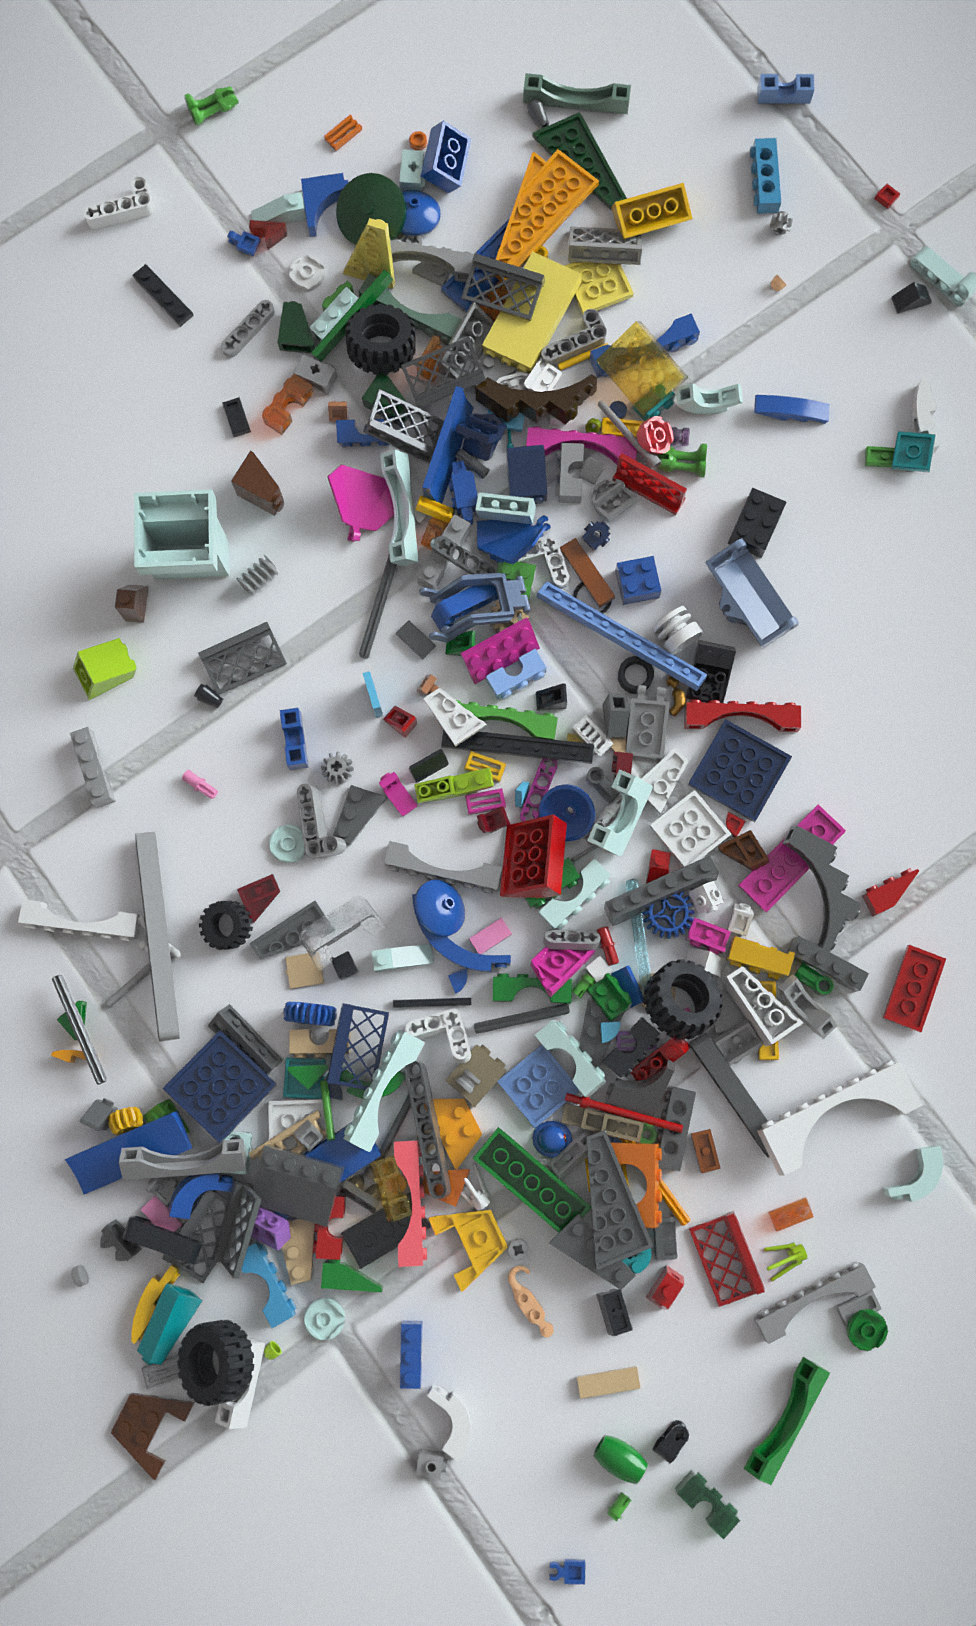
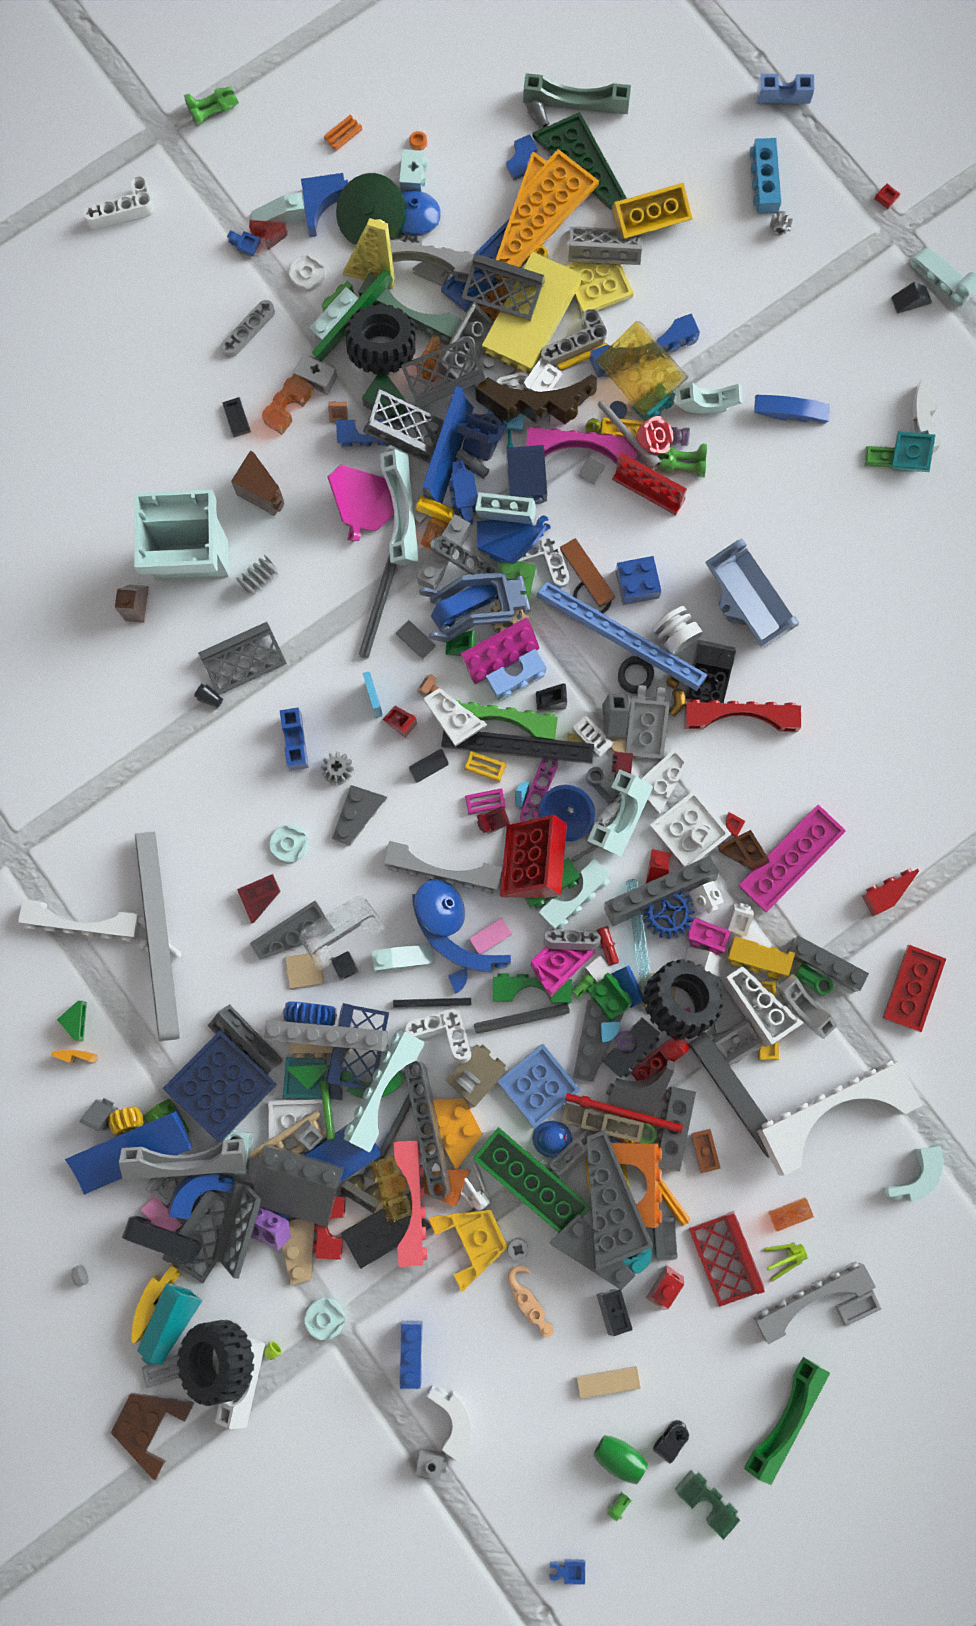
axle [52,975,108,1085] -> none
light grey arch [70,727,116,808] -> none
lime slope [73,638,137,700] -> none
dark grey tile [100,1219,142,1261] -> none
light grey bar [105,963,150,1008] -> none
black plate [132,264,194,327] -> none
bright pink axle [182,770,218,799] -> none
black tyre [199,901,253,950] -> none
dark azure arch [241,1241,297,1328] -> none
dark green slope [277,301,315,354] -> none
light grey beam [297,784,346,859] -> none
green slope [321,1259,383,1292] -> none
dark pink bracket [379,772,417,816] -> none
lime slope [414,768,494,803] -> none
blue brick [421,120,471,193] -> none
light aqua arch [535,1020,606,1097] -> none
light grey arch [556,443,584,503] -> none
dark blue brick [581,521,611,551] -> none
light grey slope [591,479,638,523] -> none
dark blue plate [688,719,792,823] -> none
black brick [727,487,787,558] -> none
light nougat hinge [771,275,786,291] -> none
dark grey arch [783,826,861,952] -> none
green tile [846,1309,888,1351] -> none
none -> light grey arch [264,1020,388,1052]
none -> blue tile [506,134,538,180]
none -> white tile [690,825,713,849]

